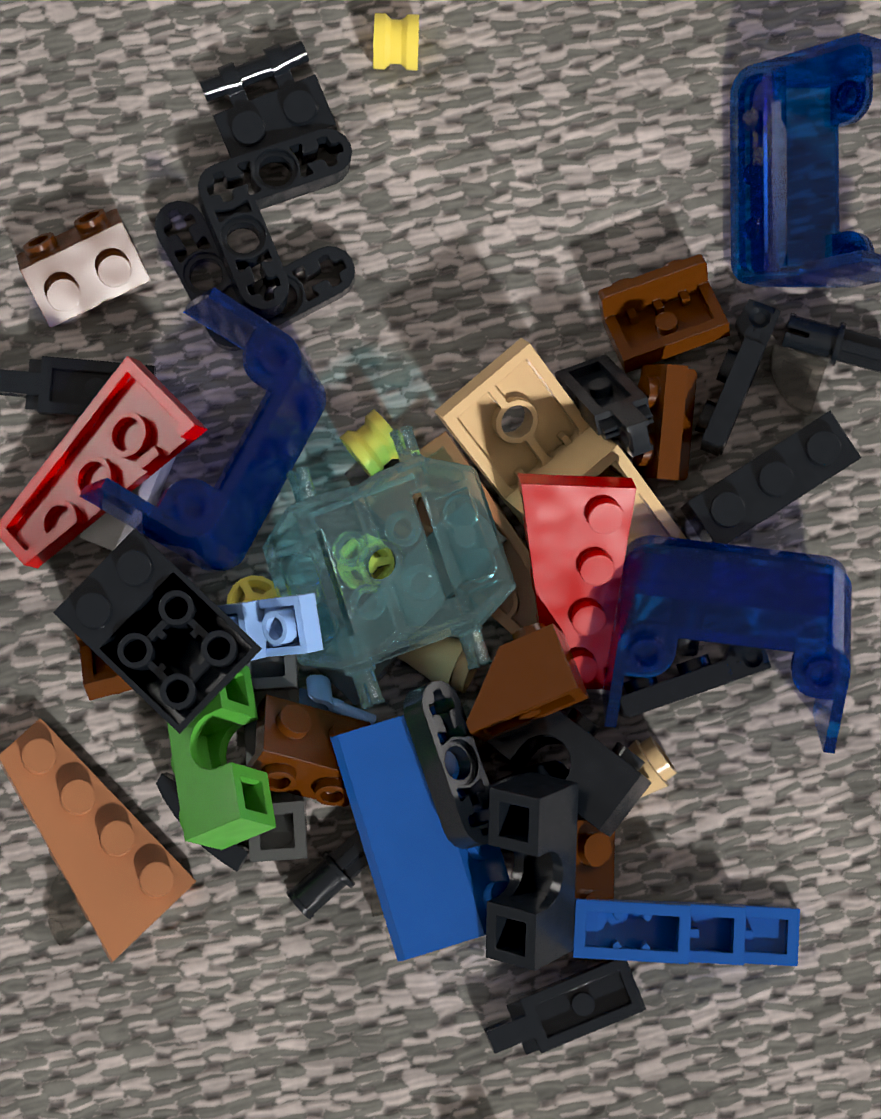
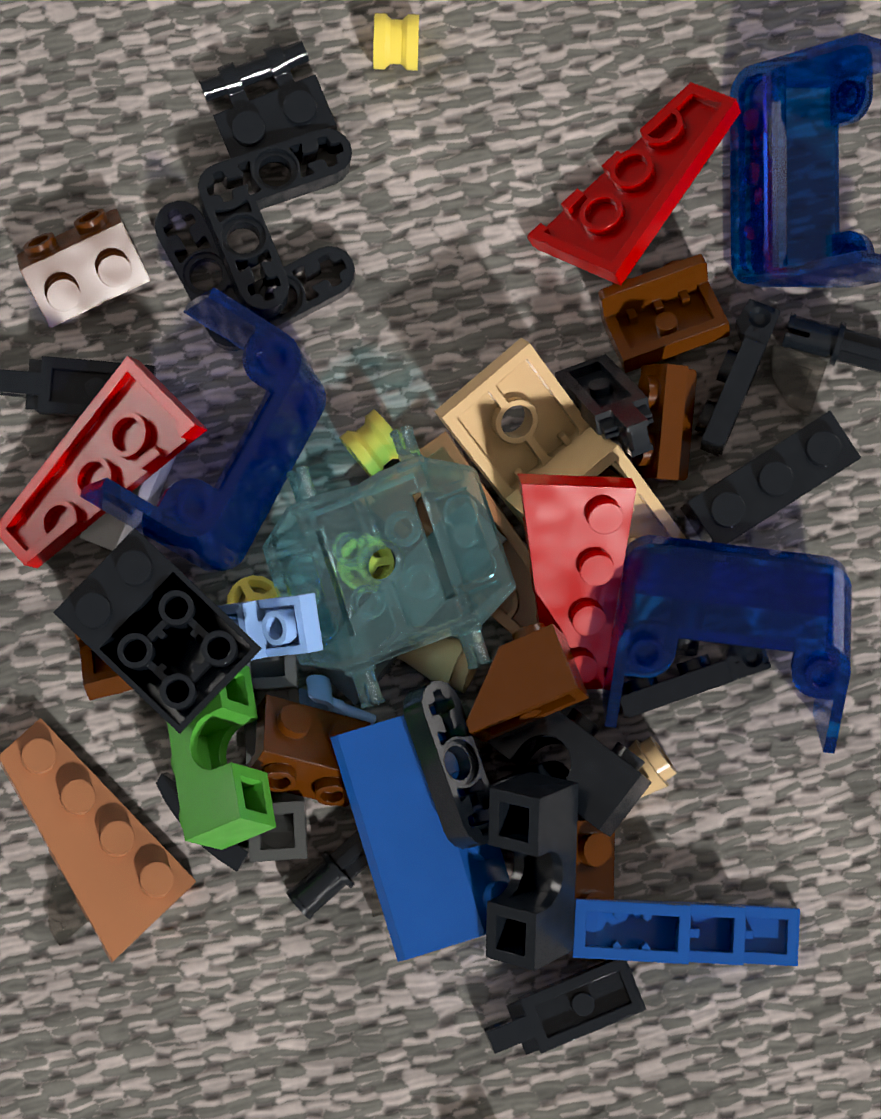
none -> red wing [527,82,741,286]

